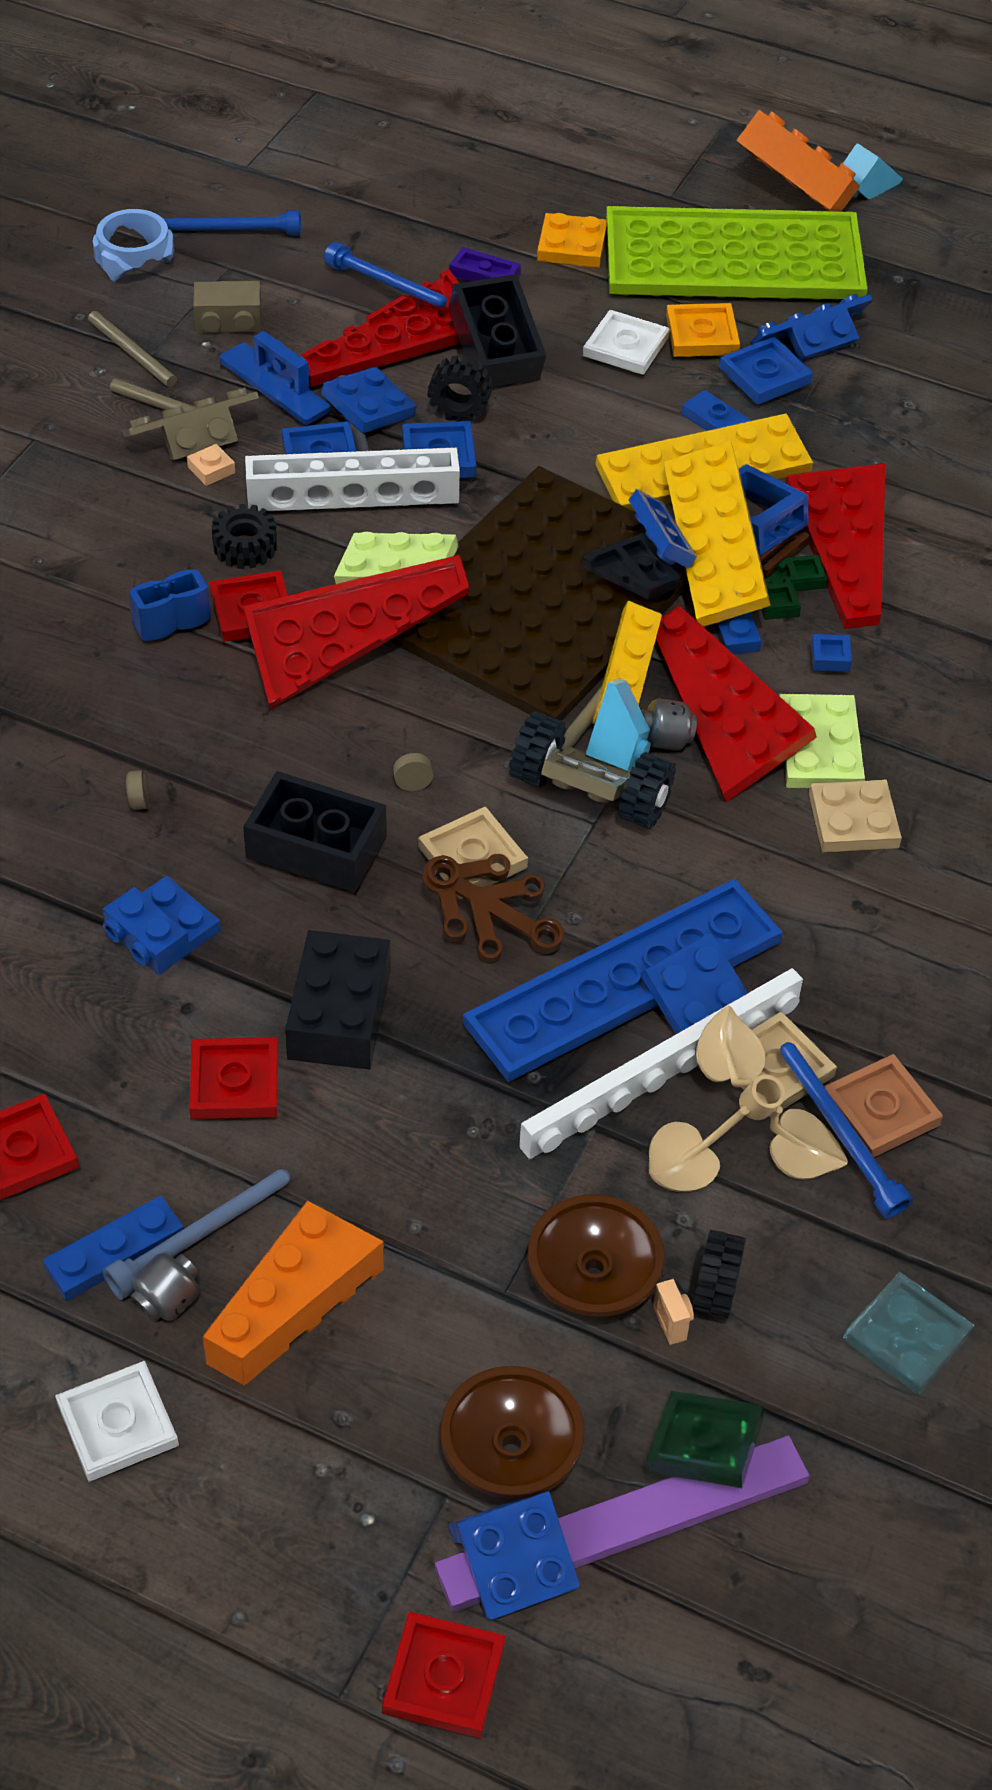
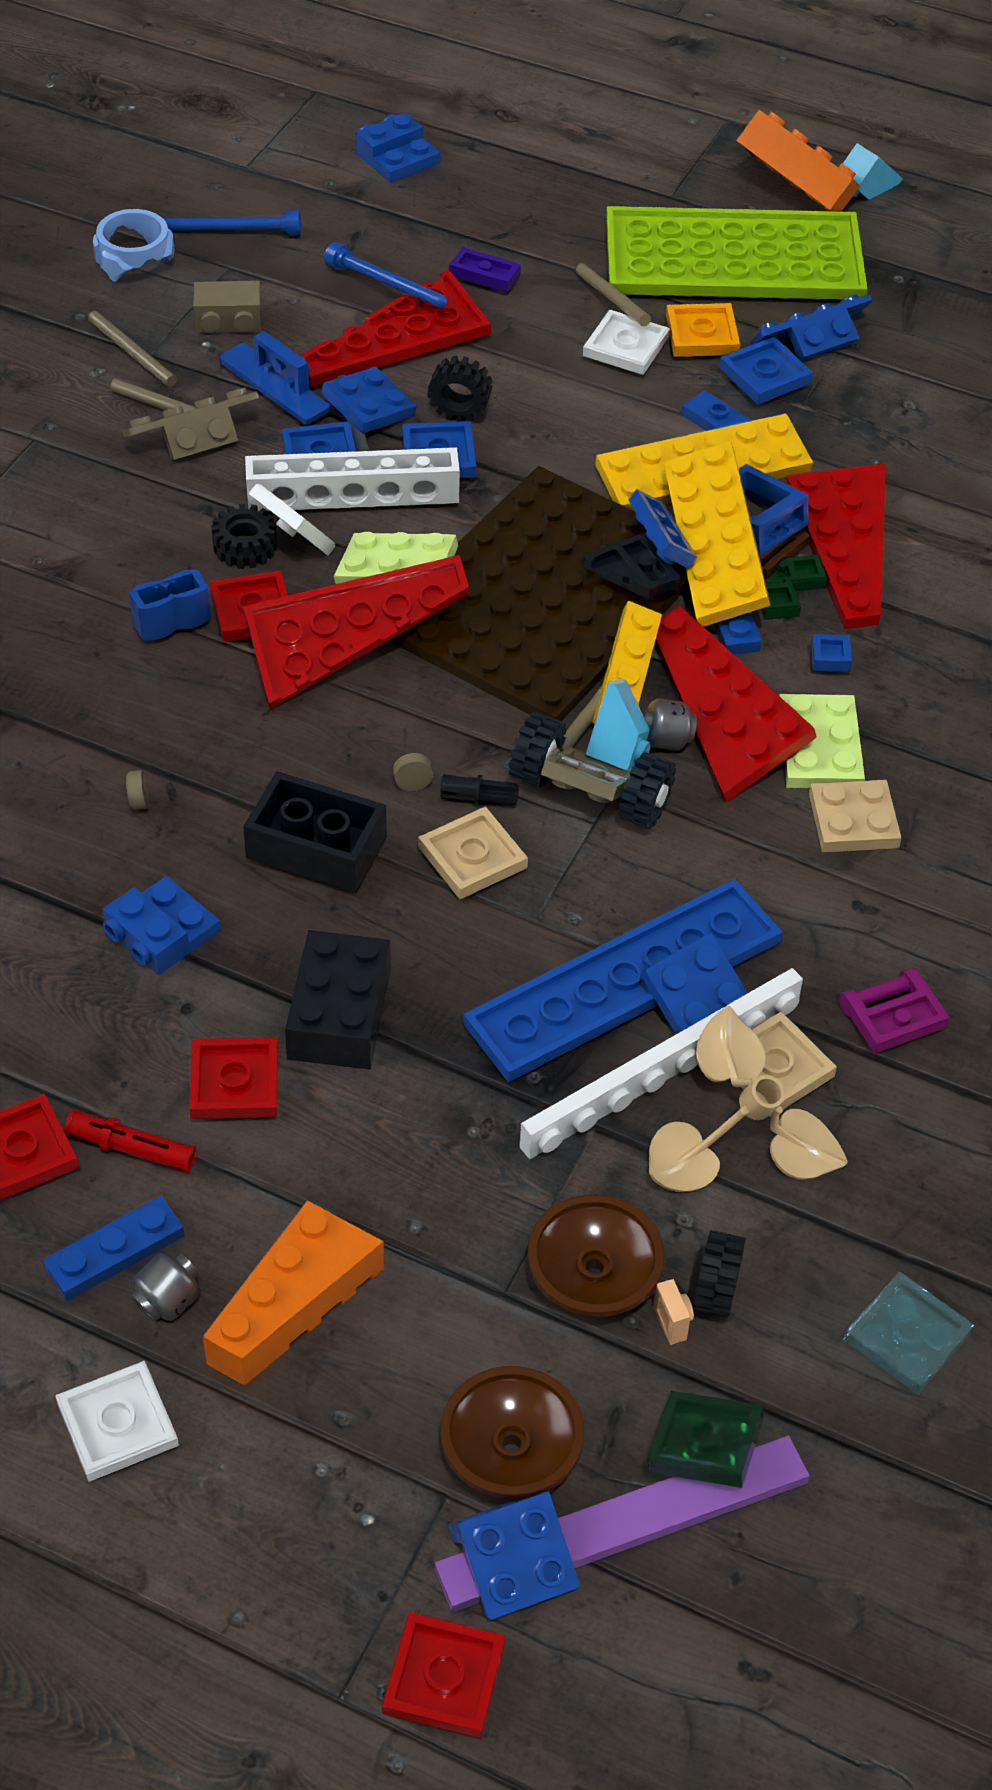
sand blue piece [102,1169,290,1300] -> none
light nougat plate [187,444,235,486] -> none
reddish brown plant [422,854,564,964] -> none
black brick [448,274,546,387] -> none
light orange plate [537,213,607,268] -> none
blue piece [780,1042,914,1219] -> none
nougat plate [824,1054,943,1157] -> none
none -> red pin [64,1108,197,1174]
none -> white plate [249,484,336,556]
none -> blue plate [356,113,441,183]
none -> black axle [440,774,519,806]
none -> dark tan bar [576,263,651,327]
none -> magenta plate [838,968,950,1054]

